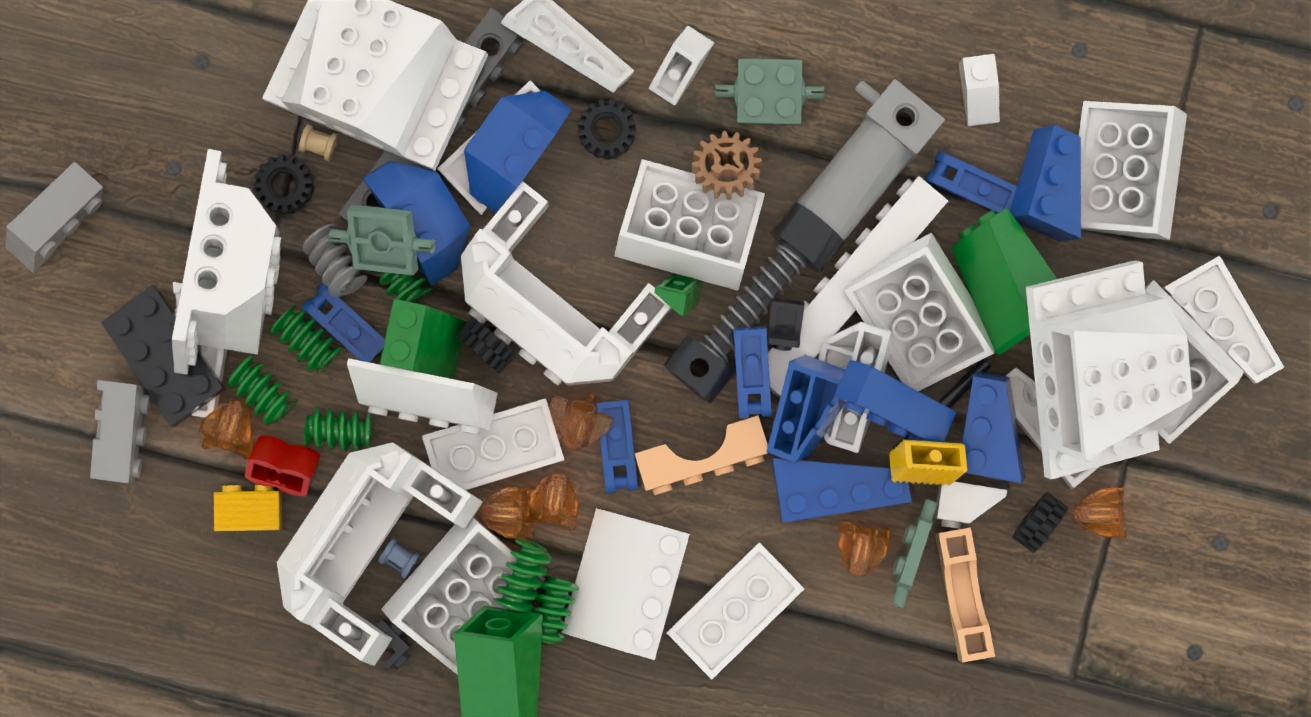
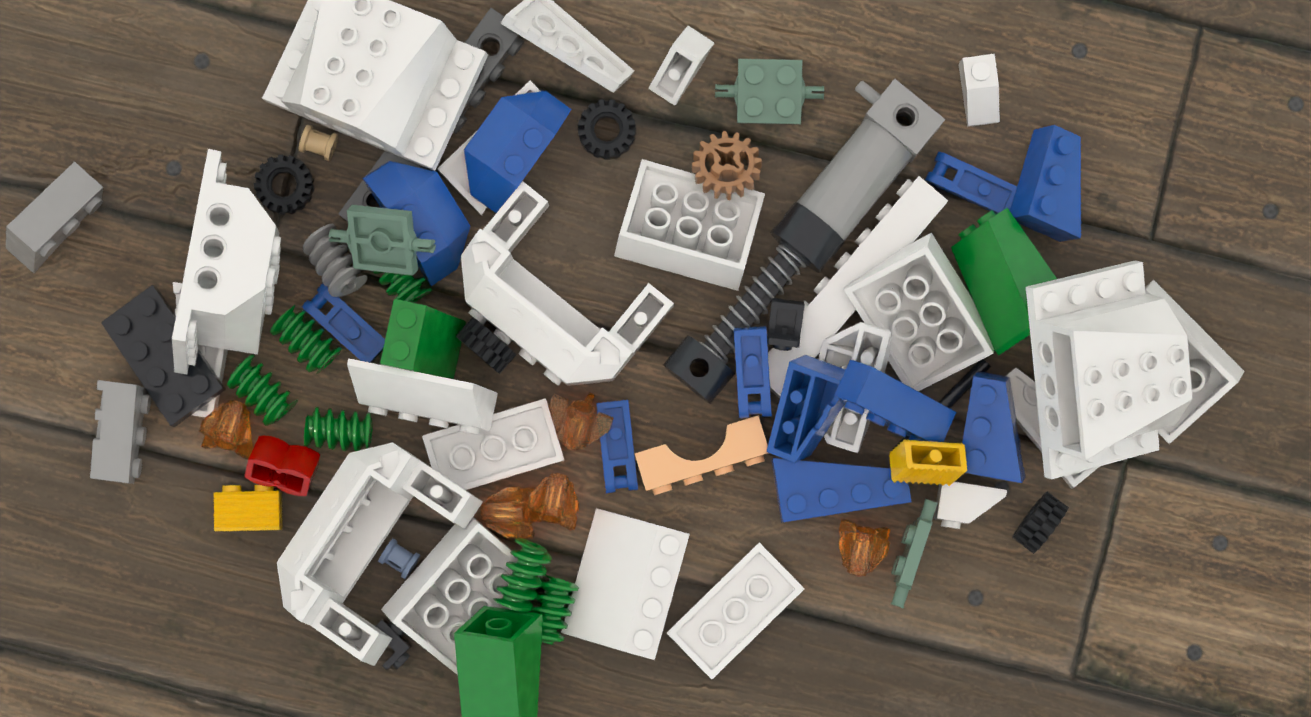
green slope [654,274,702,316] -> none
light nougat arch [935,528,995,662] -> none
clear orange brick [1074,486,1127,538] -> none
white slope [1079,101,1187,240] -> none
white wing [1162,256,1284,384] -> none

